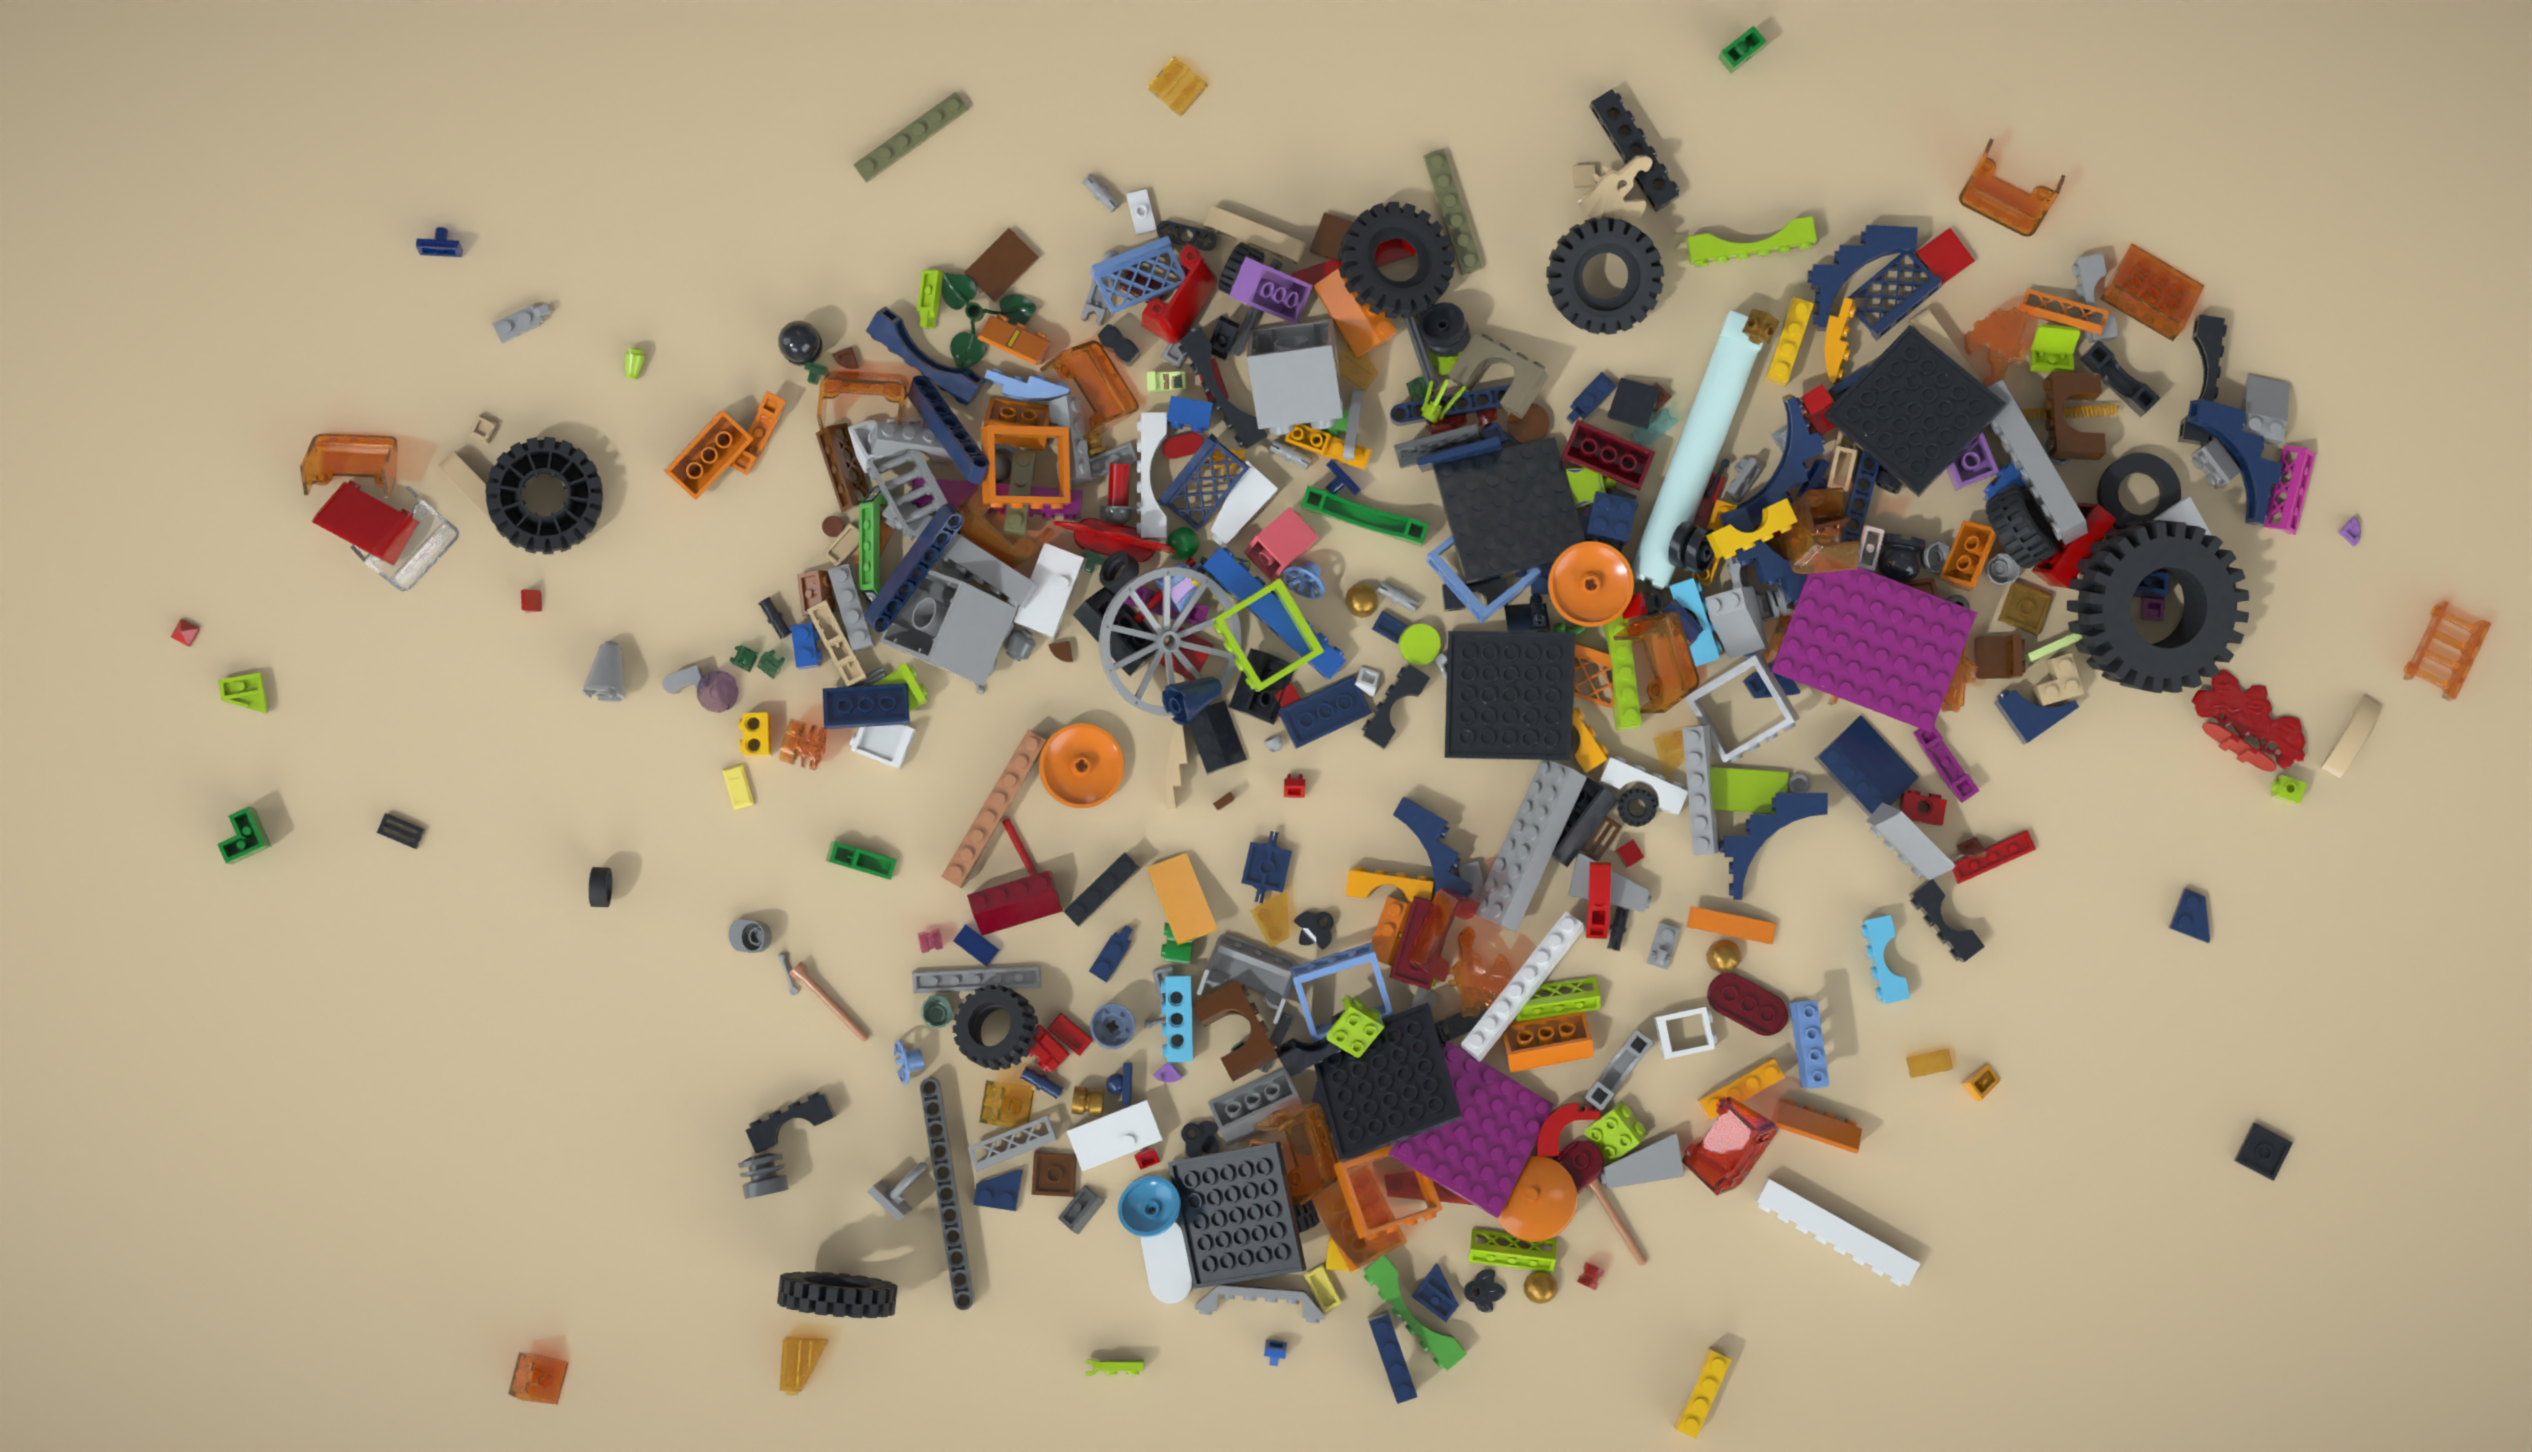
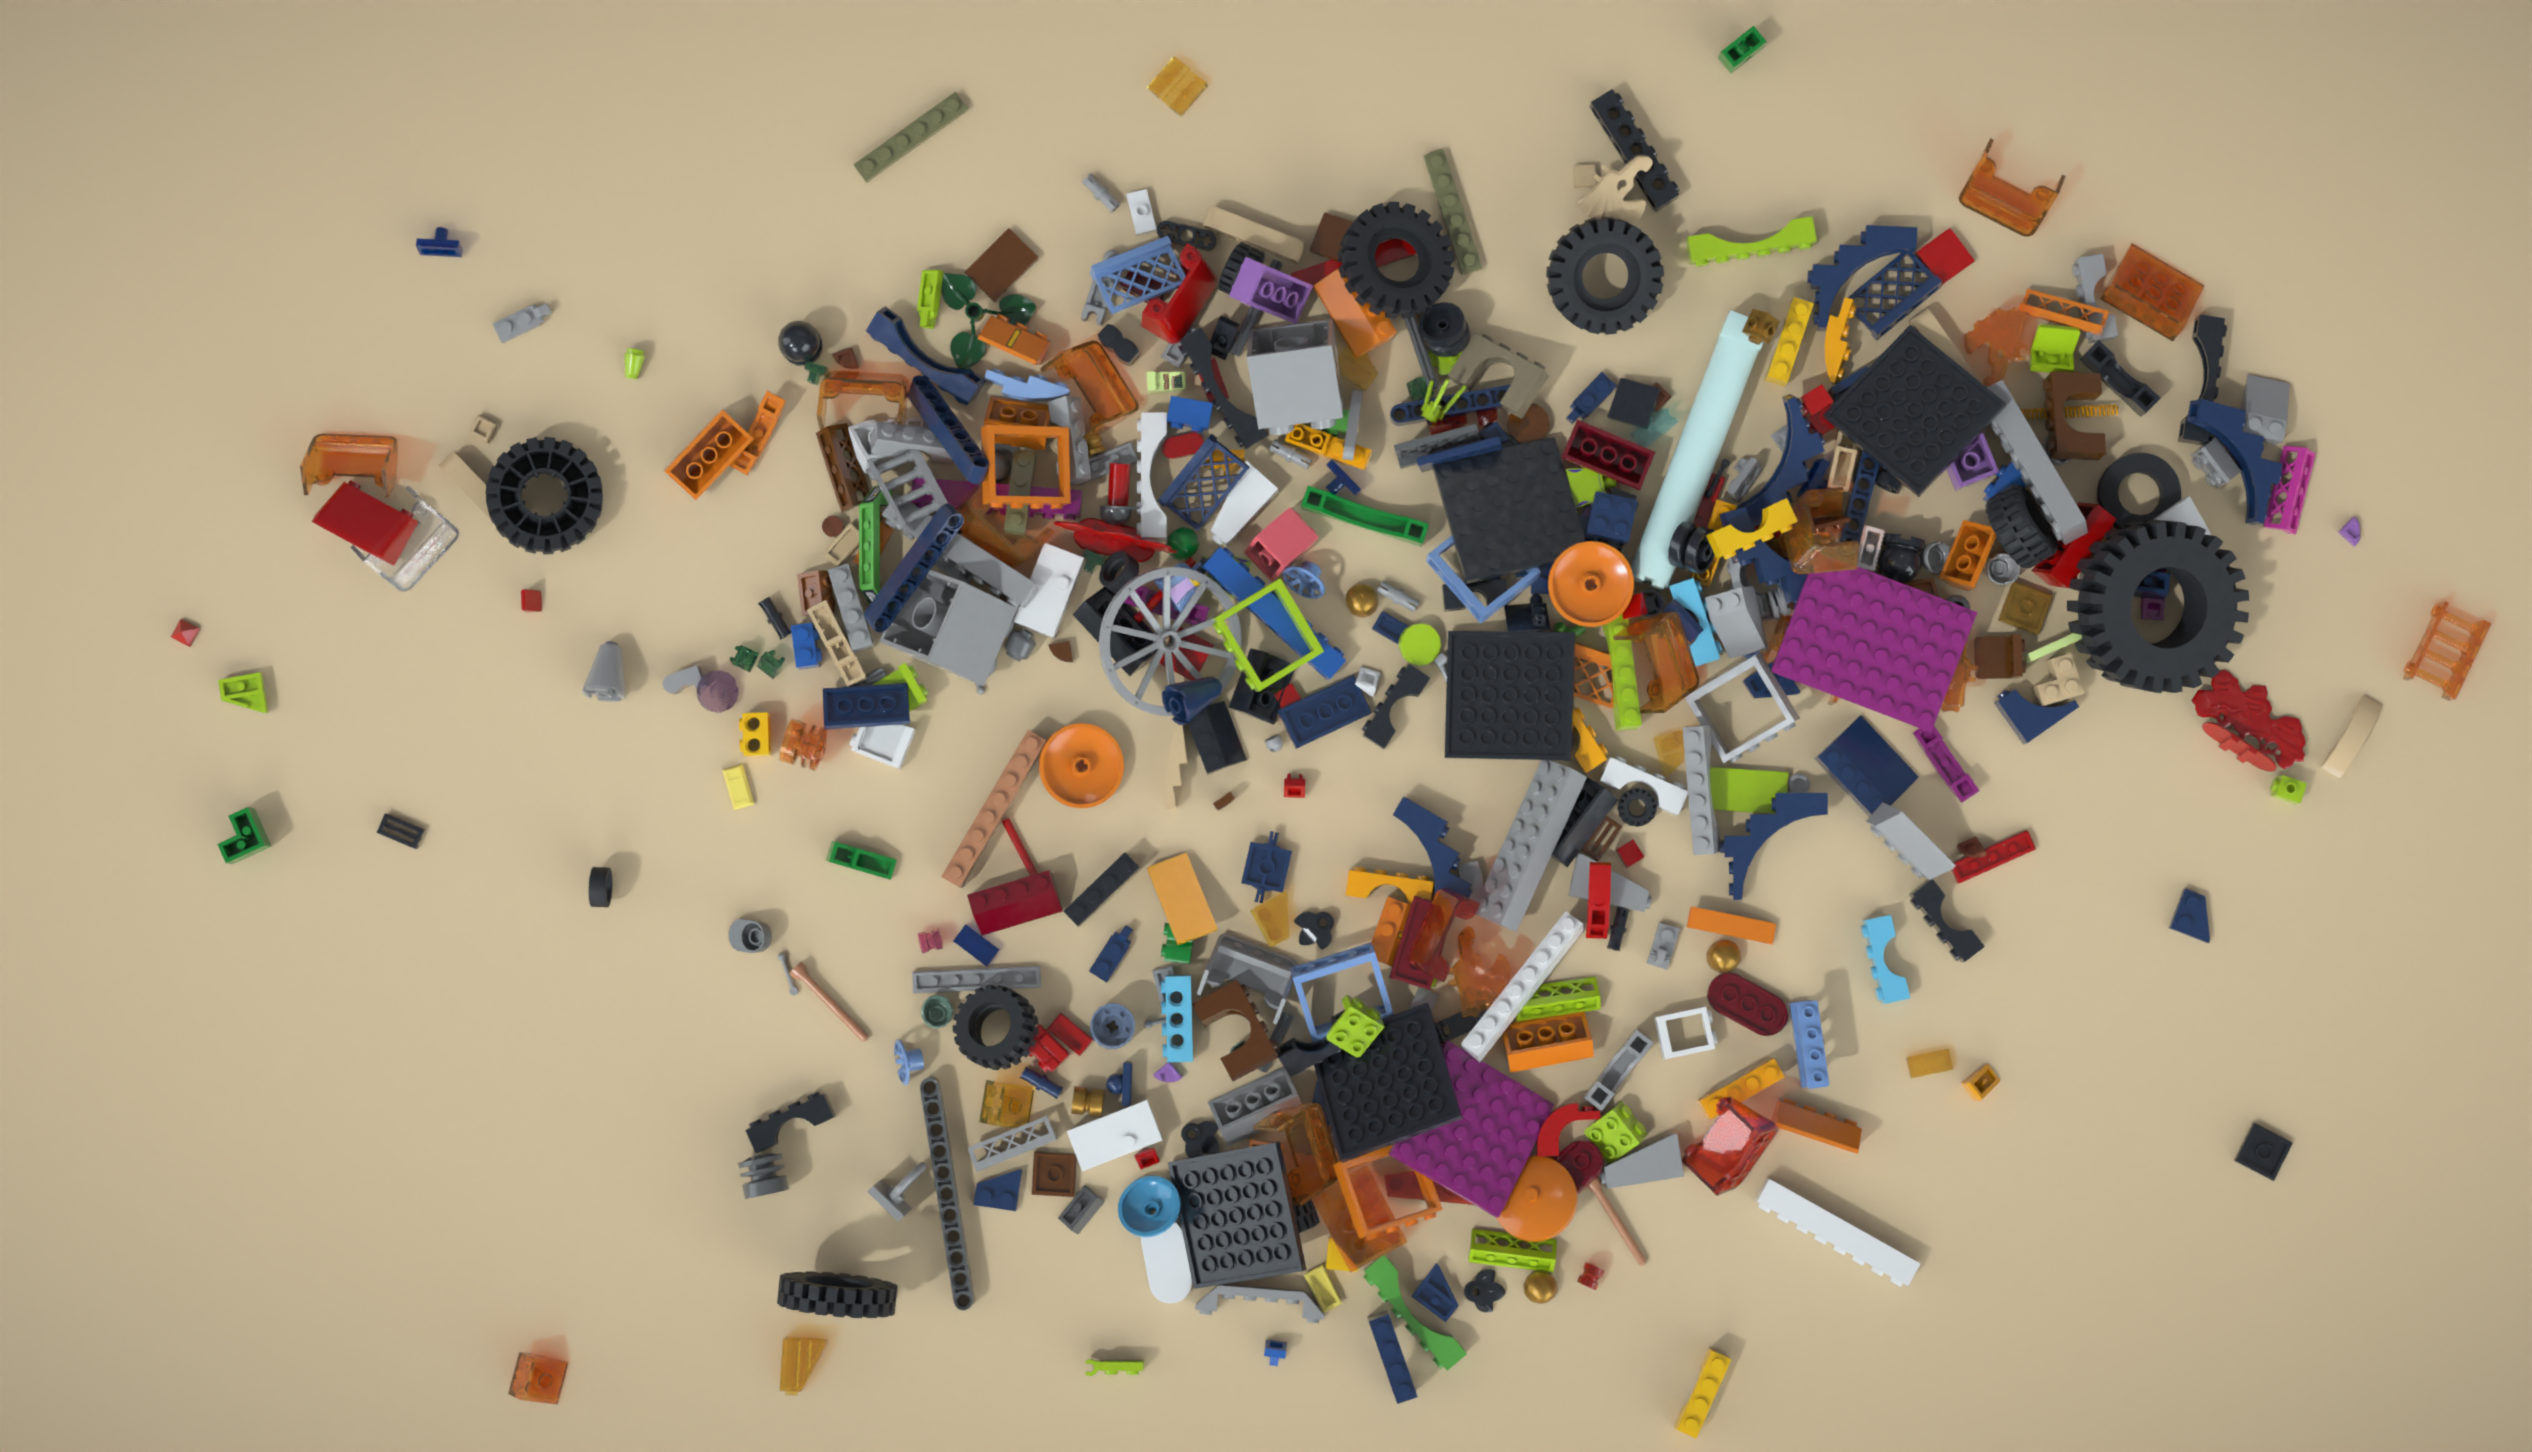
red brick [1899,790,1947,826] -> none

